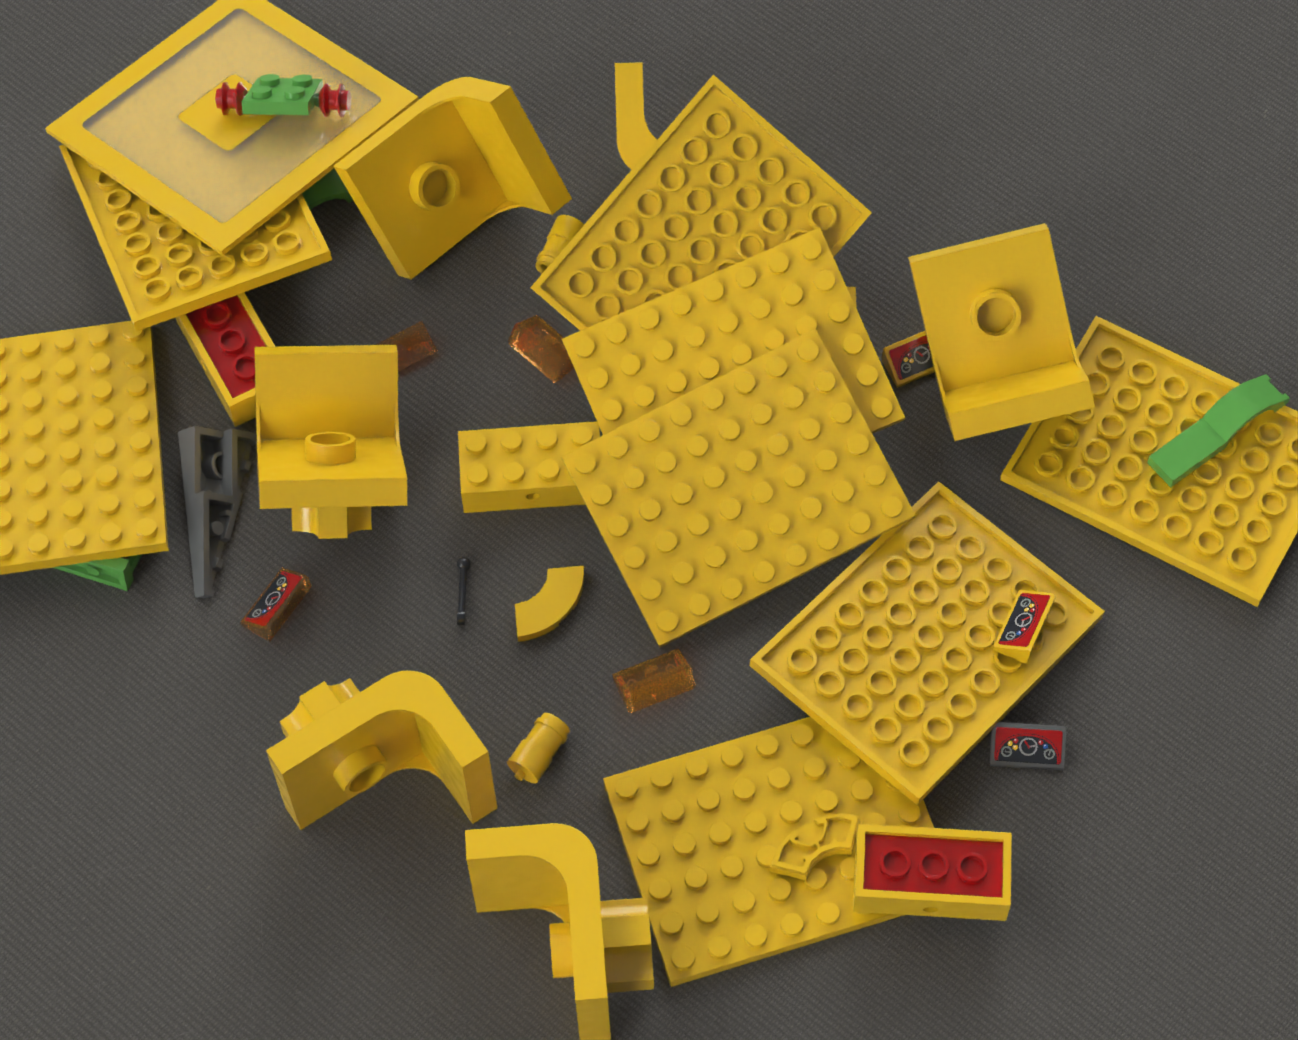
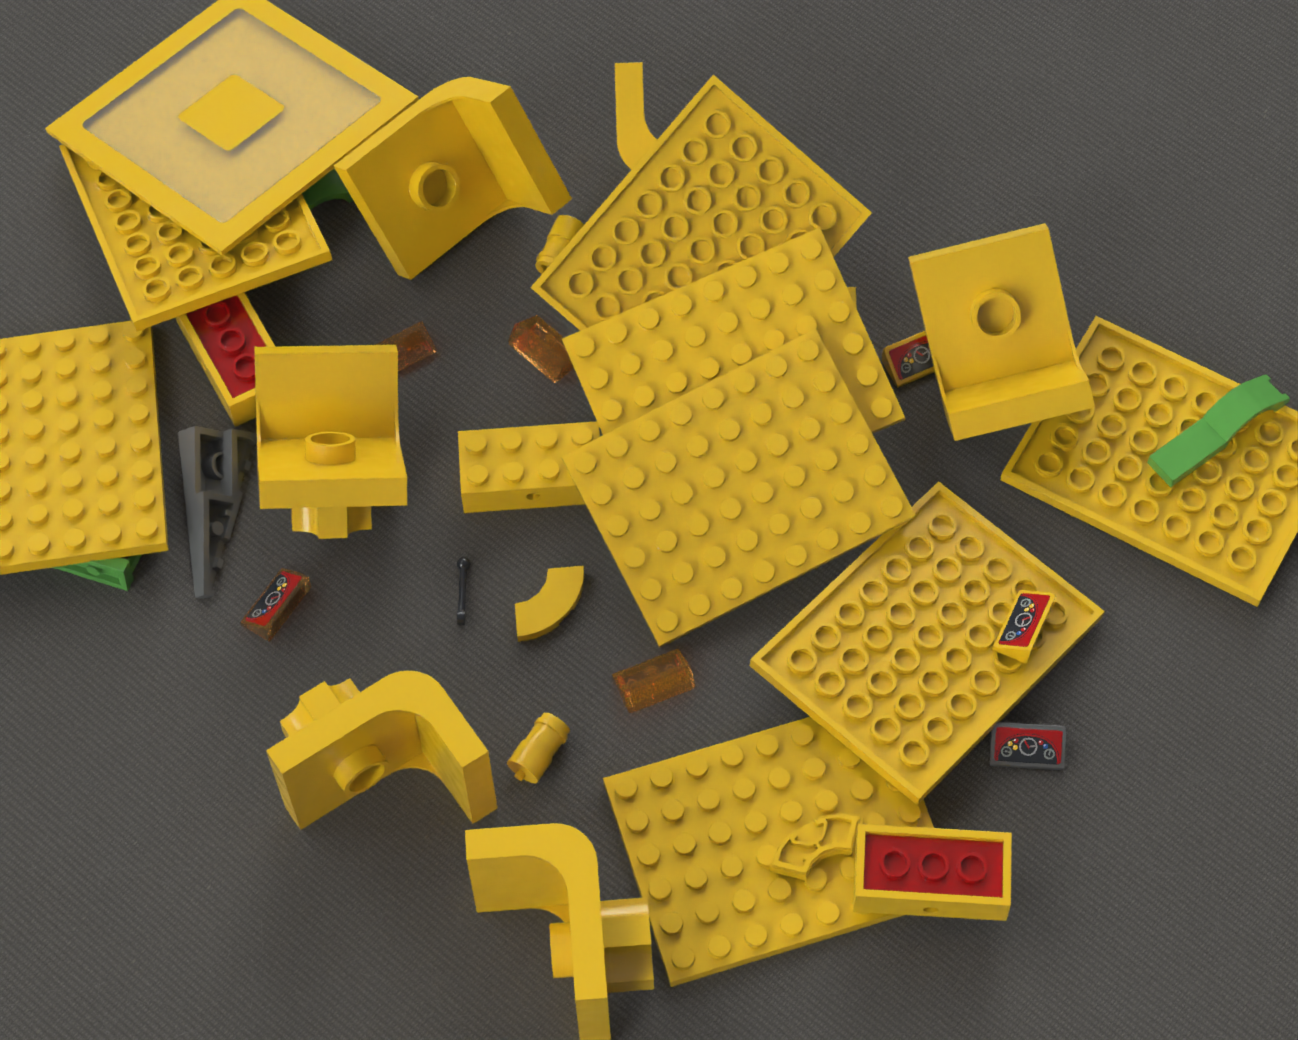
bright green plate [215,74,351,117] -> none

